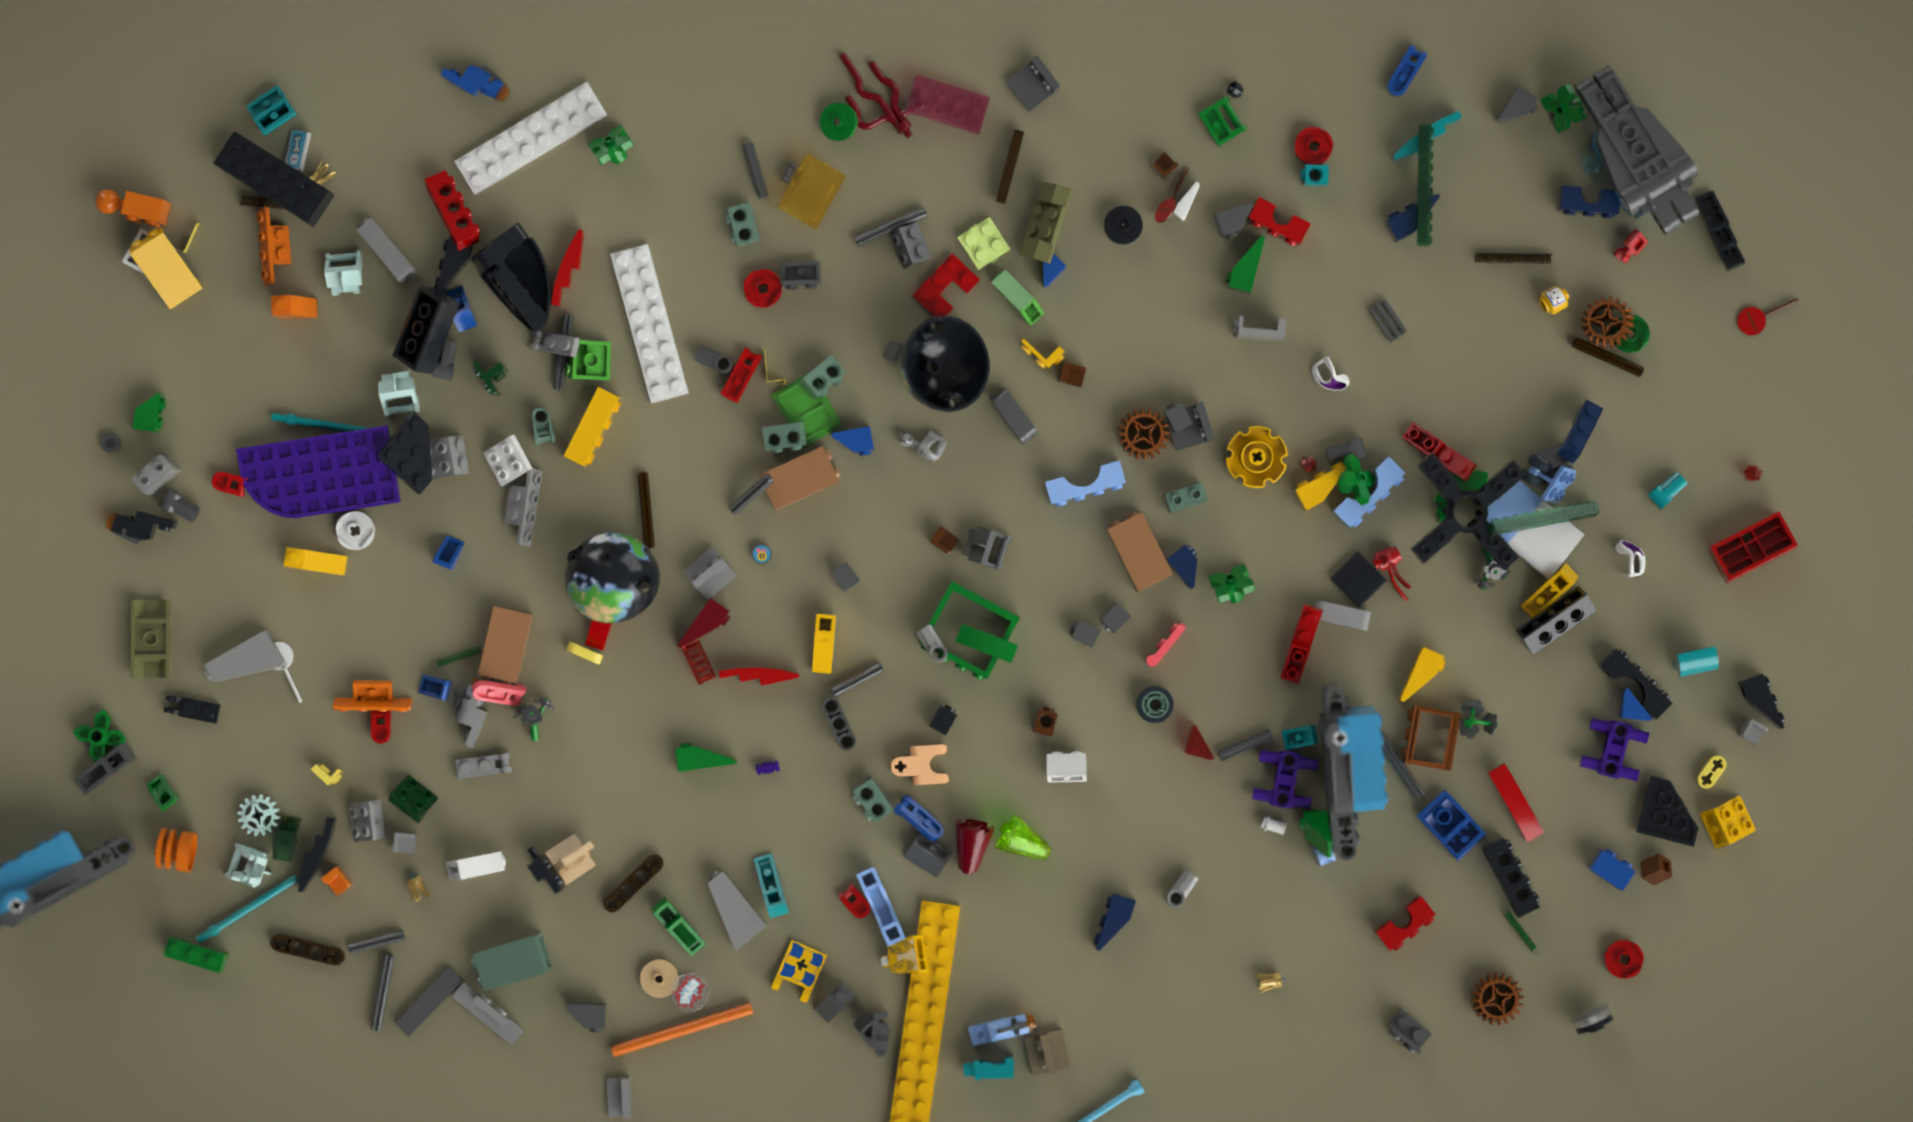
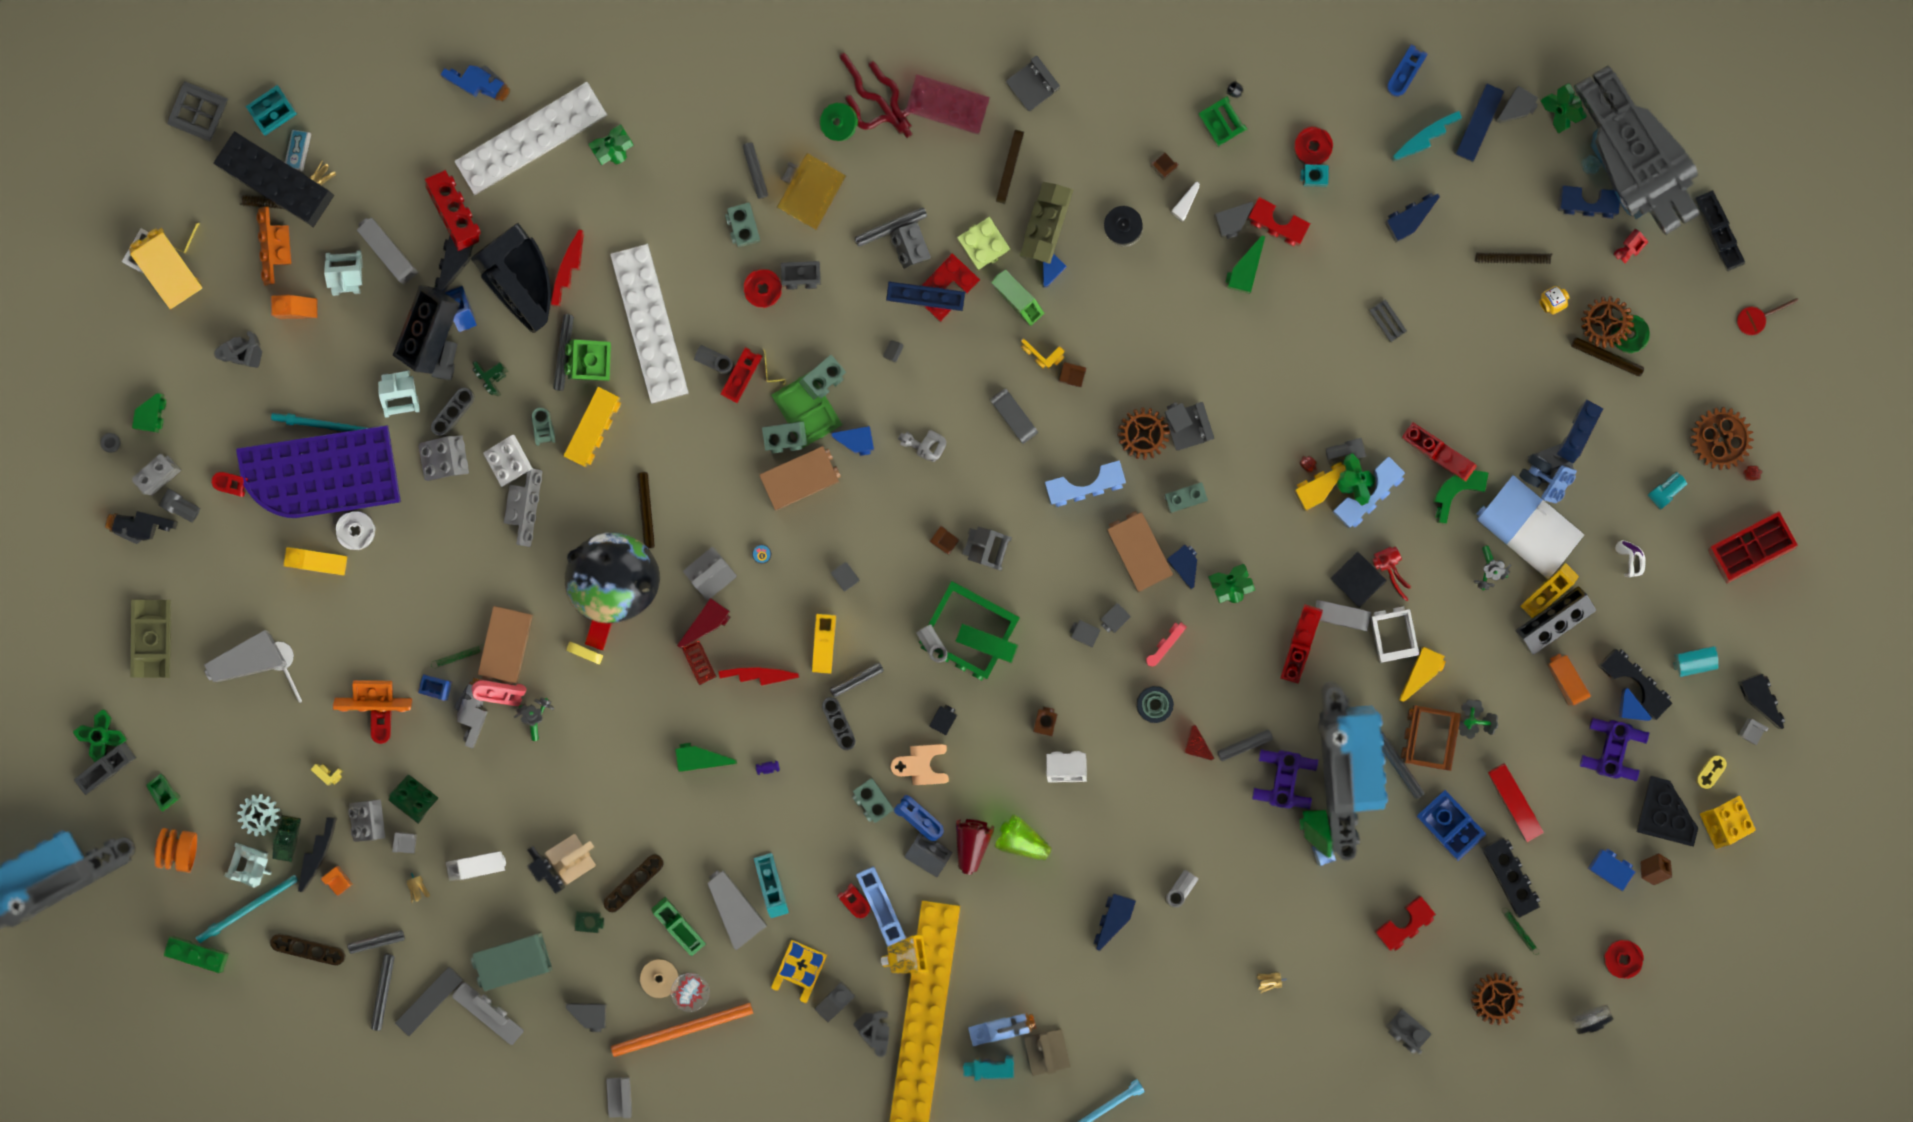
orange brick [95,189,171,228] -> none
black hinge [163,696,221,724] -> none
black plate [376,412,432,495] -> none
blue slope [432,535,465,570] -> none
light grey plate [455,753,512,779] -> none
light grey plate [530,331,580,357] -> none
dark grey axle [729,474,774,515] -> none
black piece [899,316,990,412] -> none
piece [1155,167,1188,223] -> none
yellow piece [1225,426,1288,488] -> none
light grey panel [1233,316,1287,342] -> none
white pin [1261,816,1287,835] -> none
teal slope [1281,724,1319,750] -> none
white piece [1312,356,1350,391] -> none
black piece [1410,453,1526,570] -> none
clear green piece [1417,124,1434,247] -> none
clear green piece [1487,501,1600,536] -> none
none -> dark grey piece [167,81,228,142]
none -> dark grey piece [214,331,263,368]
none -> dark grey beam [431,388,475,437]
none -> clear green brick [575,911,604,933]
none -> dark blue tile [886,281,965,311]
none -> white window [1370,606,1419,663]
none -> dark blue tile [1455,84,1504,162]
none -> orange slope [1547,653,1591,705]
none -> dark orange gear [1690,407,1754,470]

